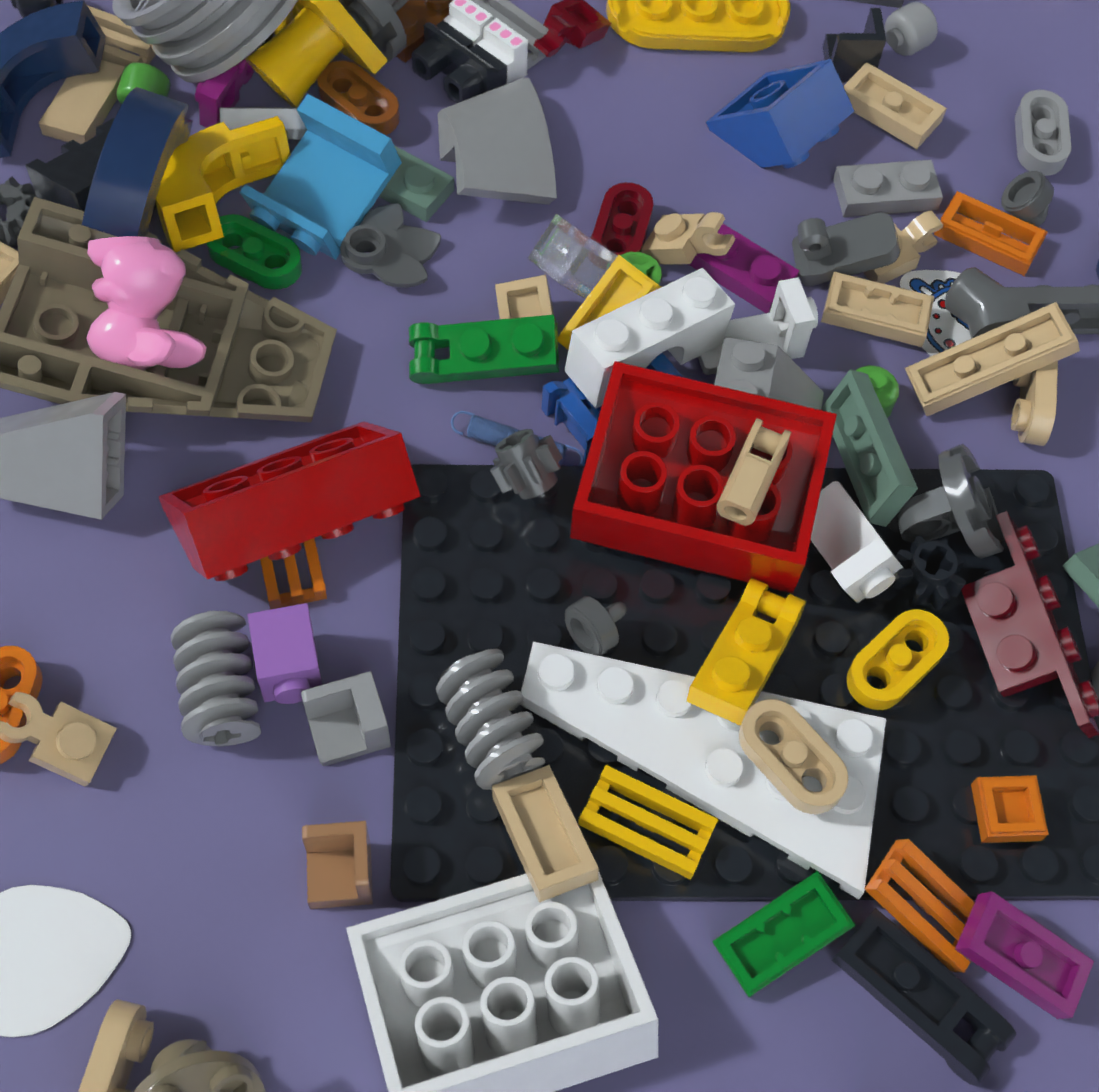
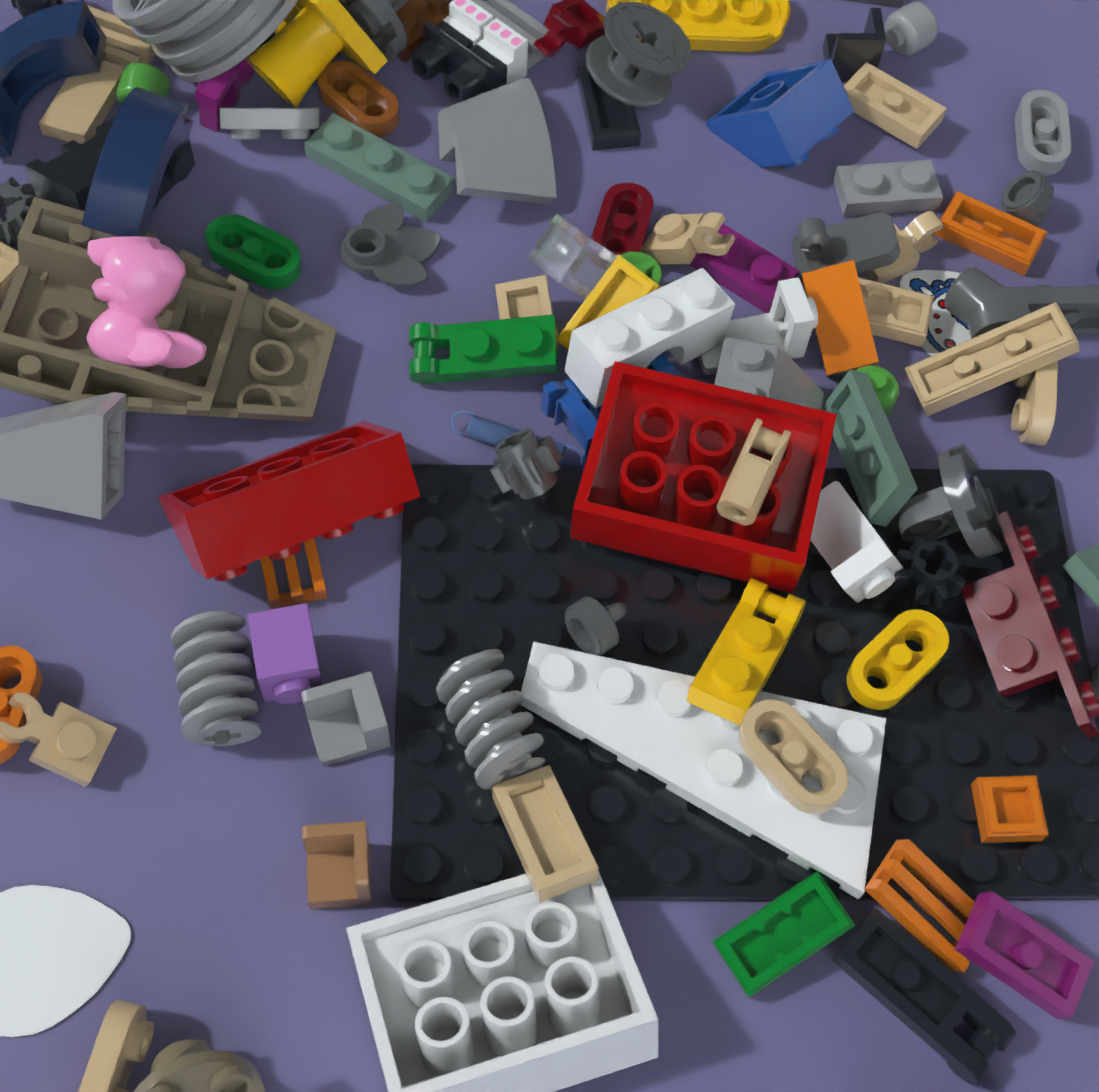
yellow arch [155,116,291,253] -> none
dark azure panel [240,94,402,260] -> none
yellow tile [578,765,718,880] -> none
none -> black tile [577,66,641,150]
none -> dark grey piece [585,2,692,108]
none -> orange tile [802,260,879,377]

